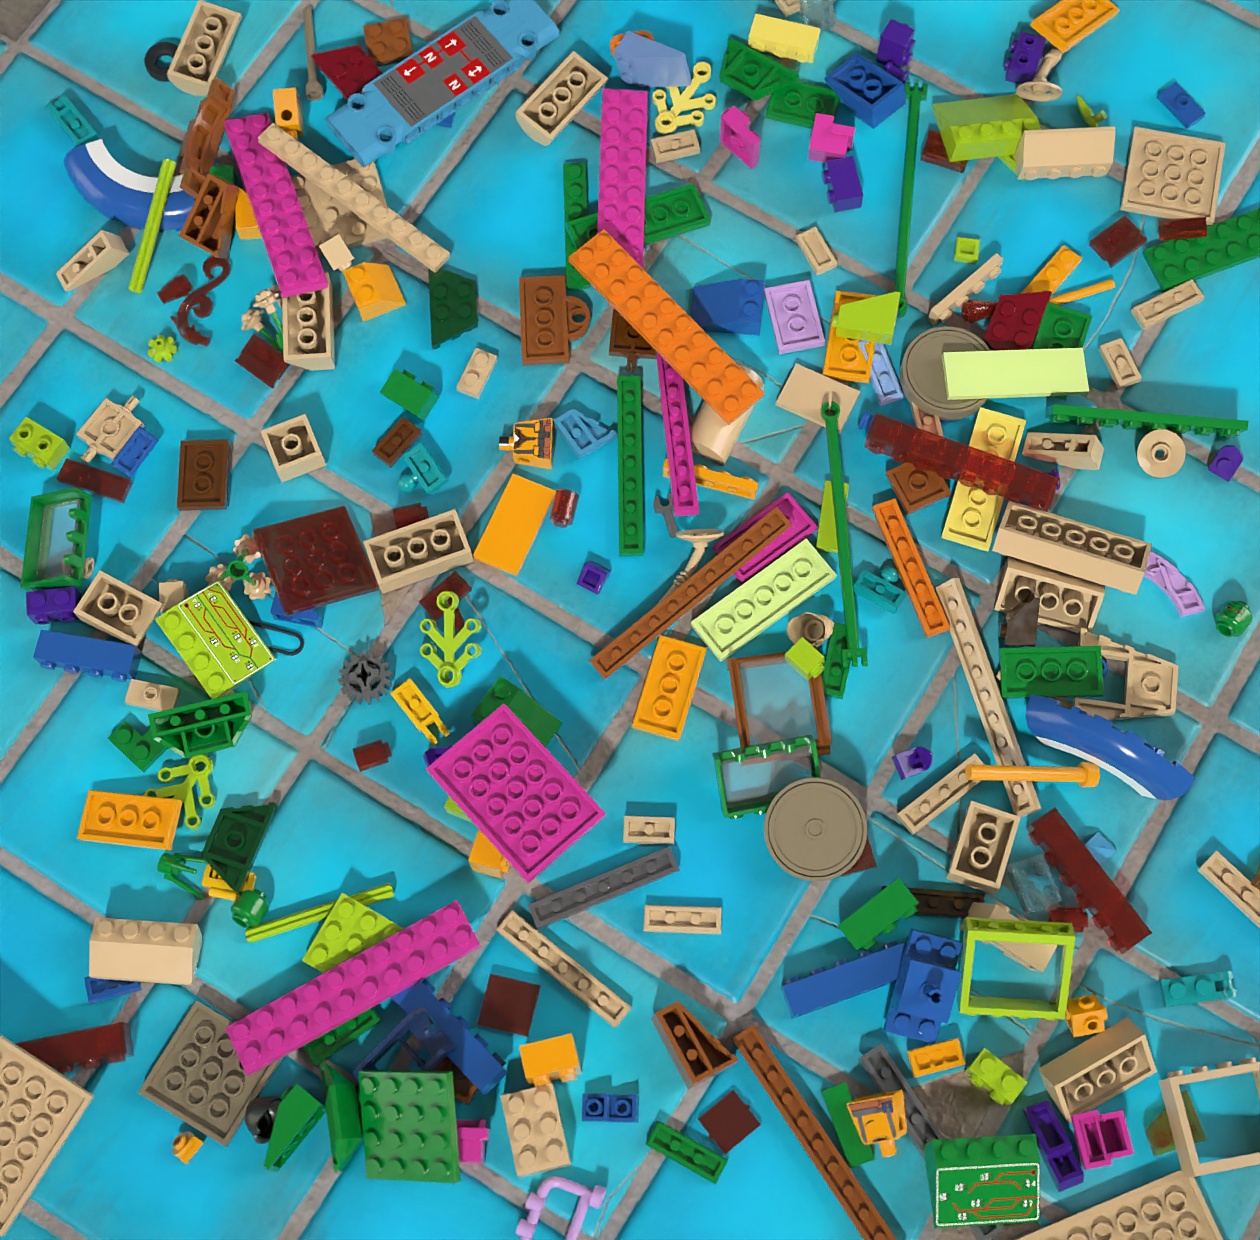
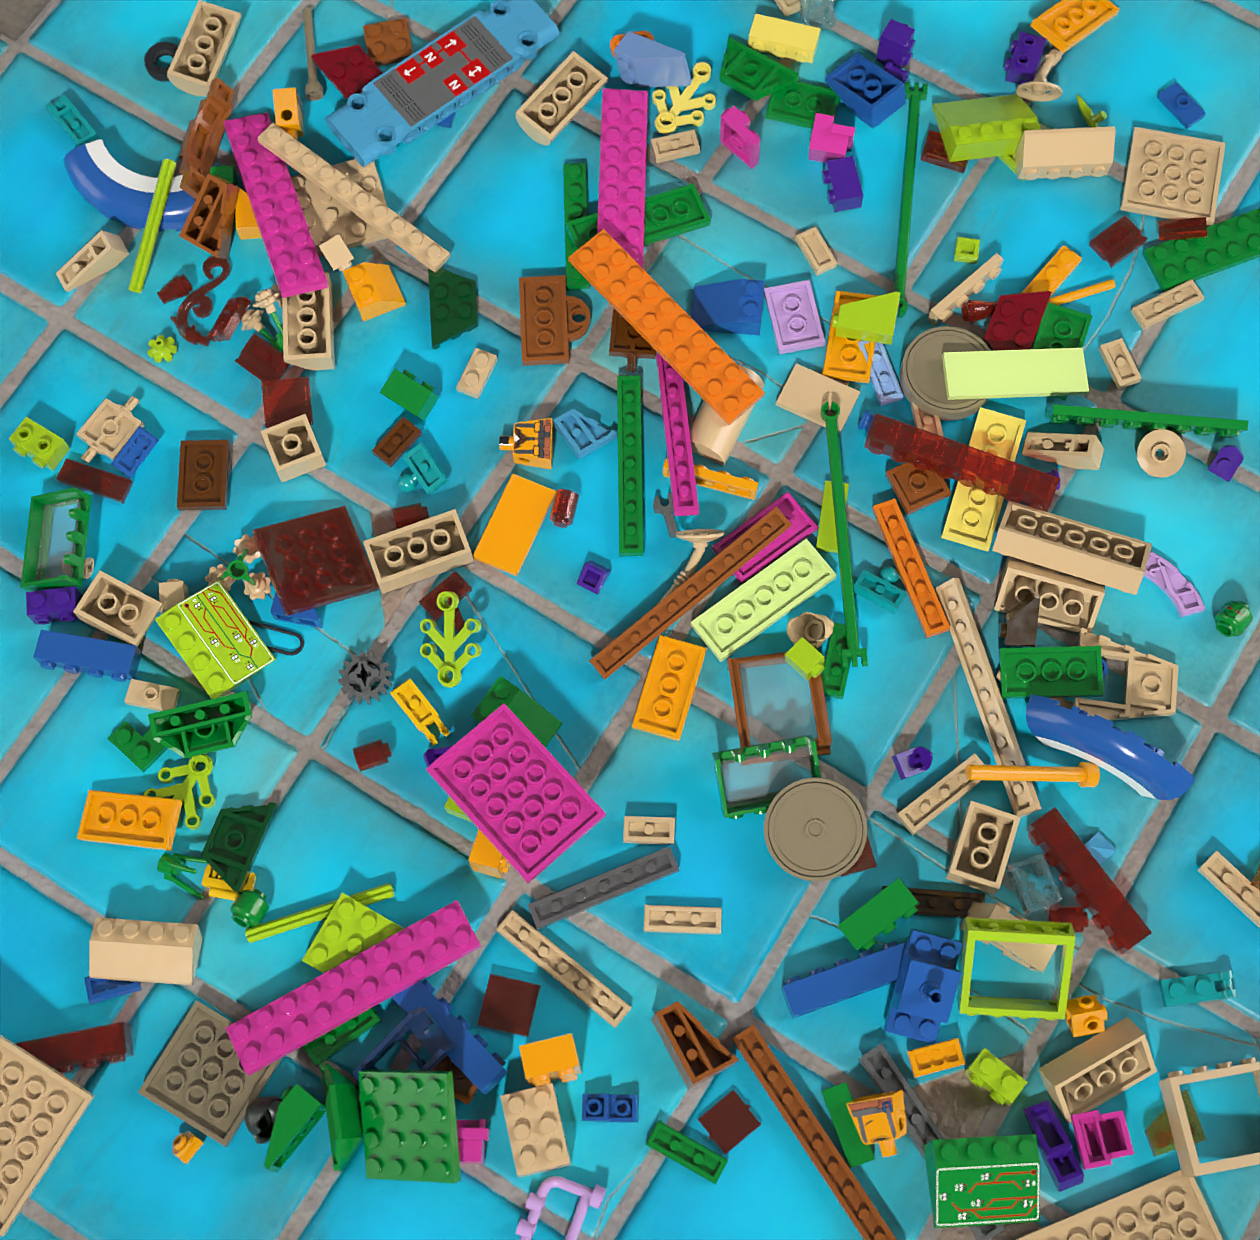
none -> clear red plate [207,296,251,342]
none -> clear red tile [261,377,314,429]

